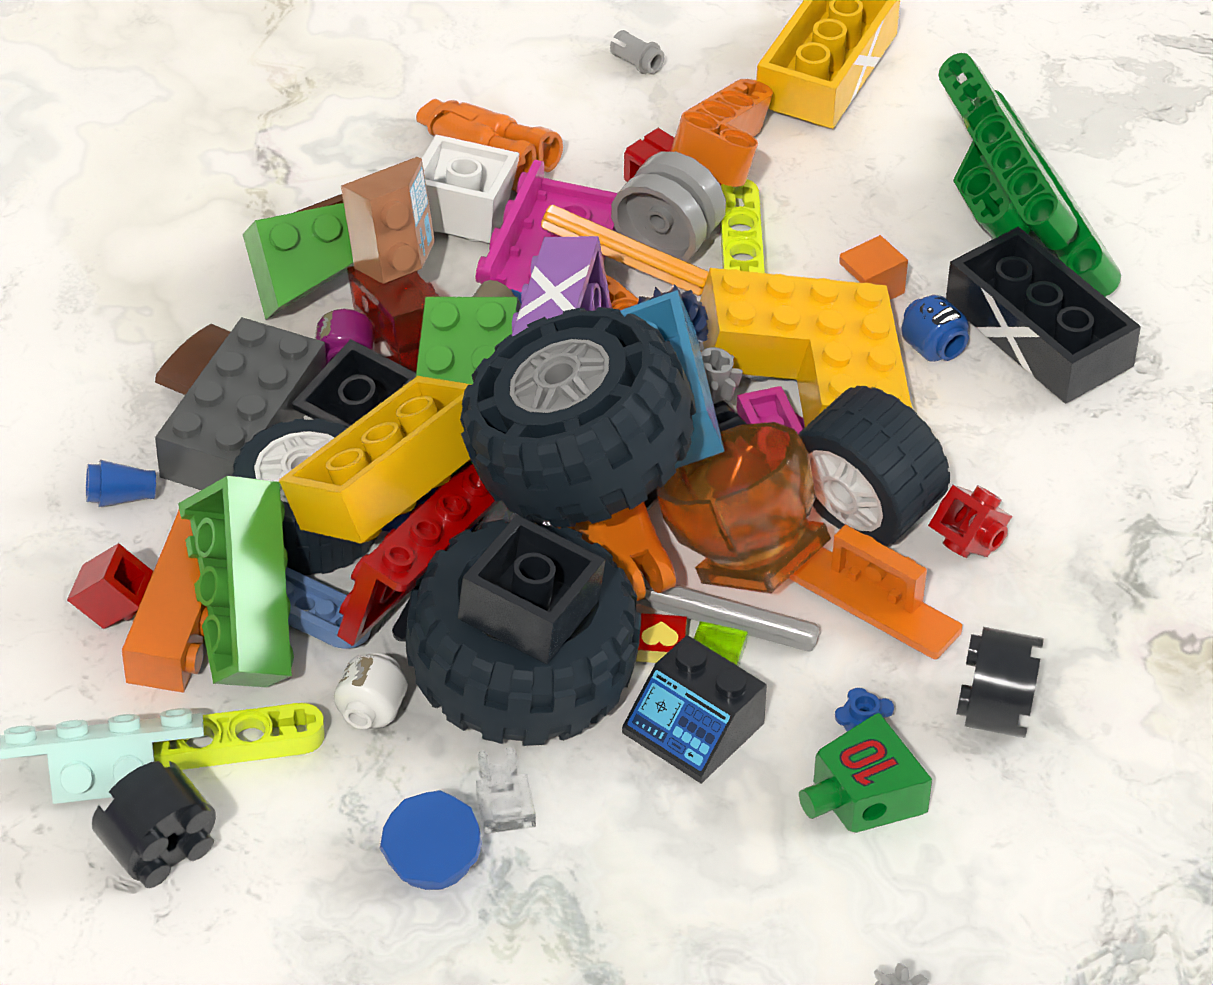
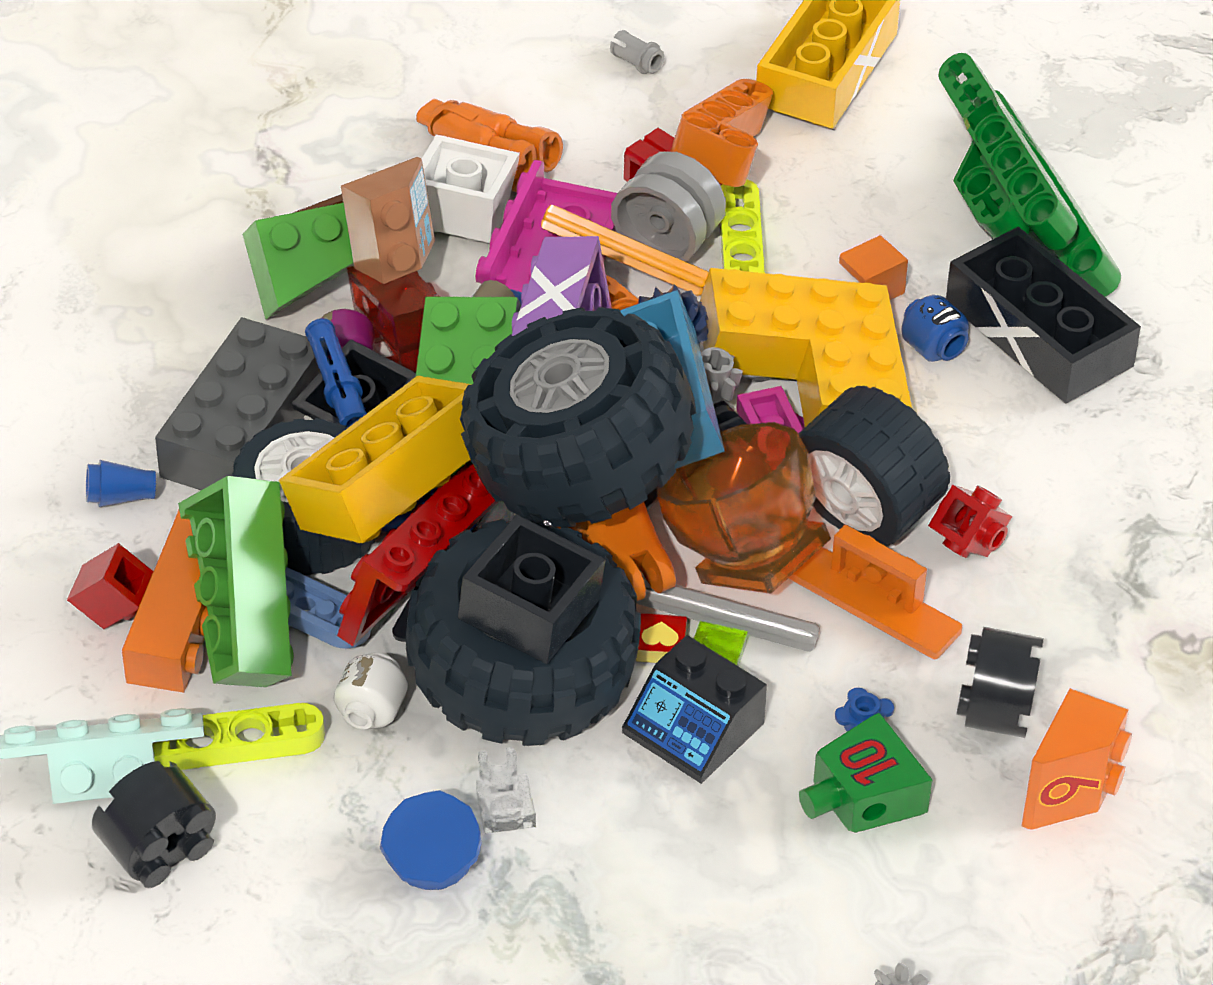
reddish brown slope [155,324,231,395] -> none
none -> blue pin [305,318,367,428]
none -> orange slope [1021,688,1132,830]

